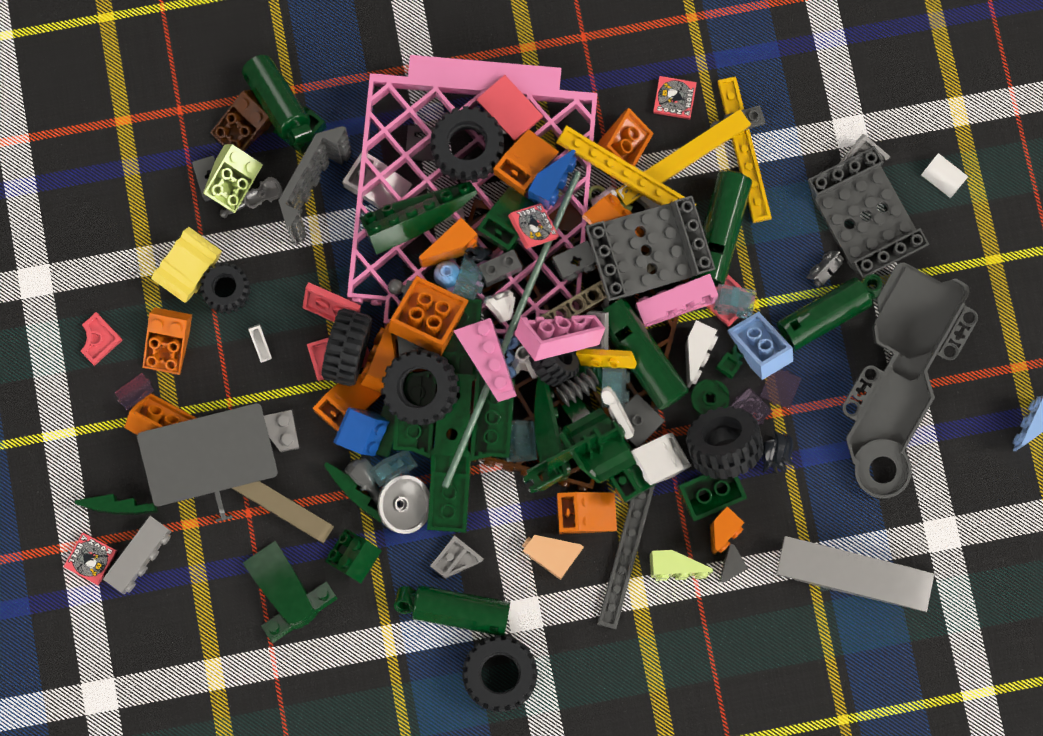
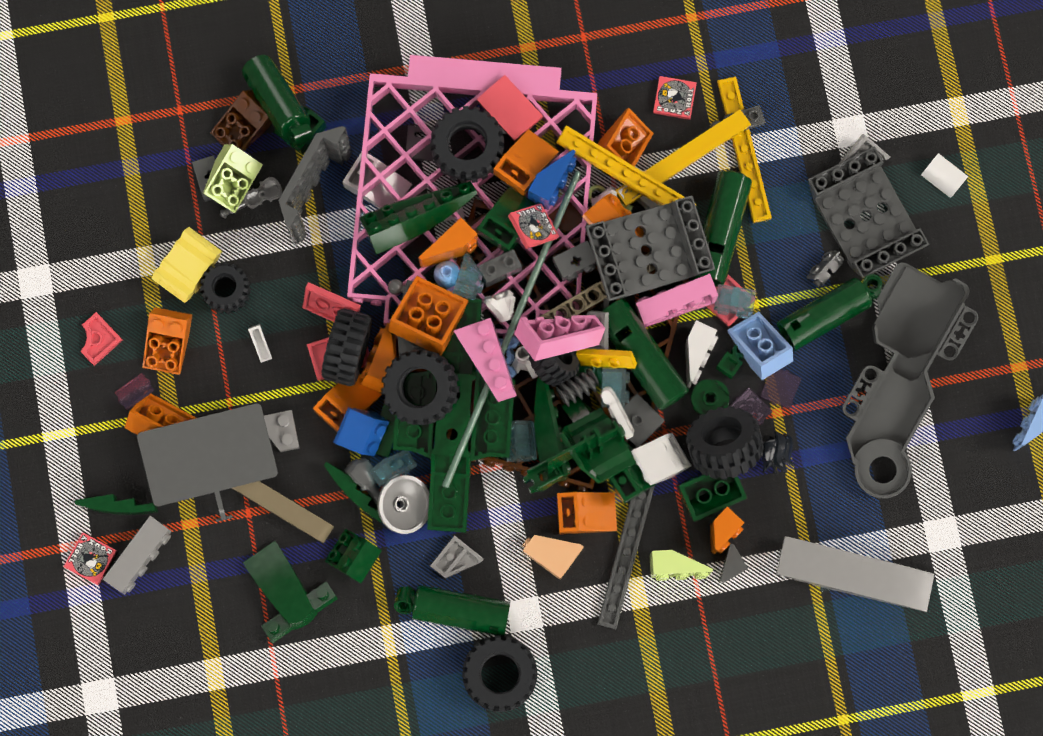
black pin [464,246,492,262] -> none

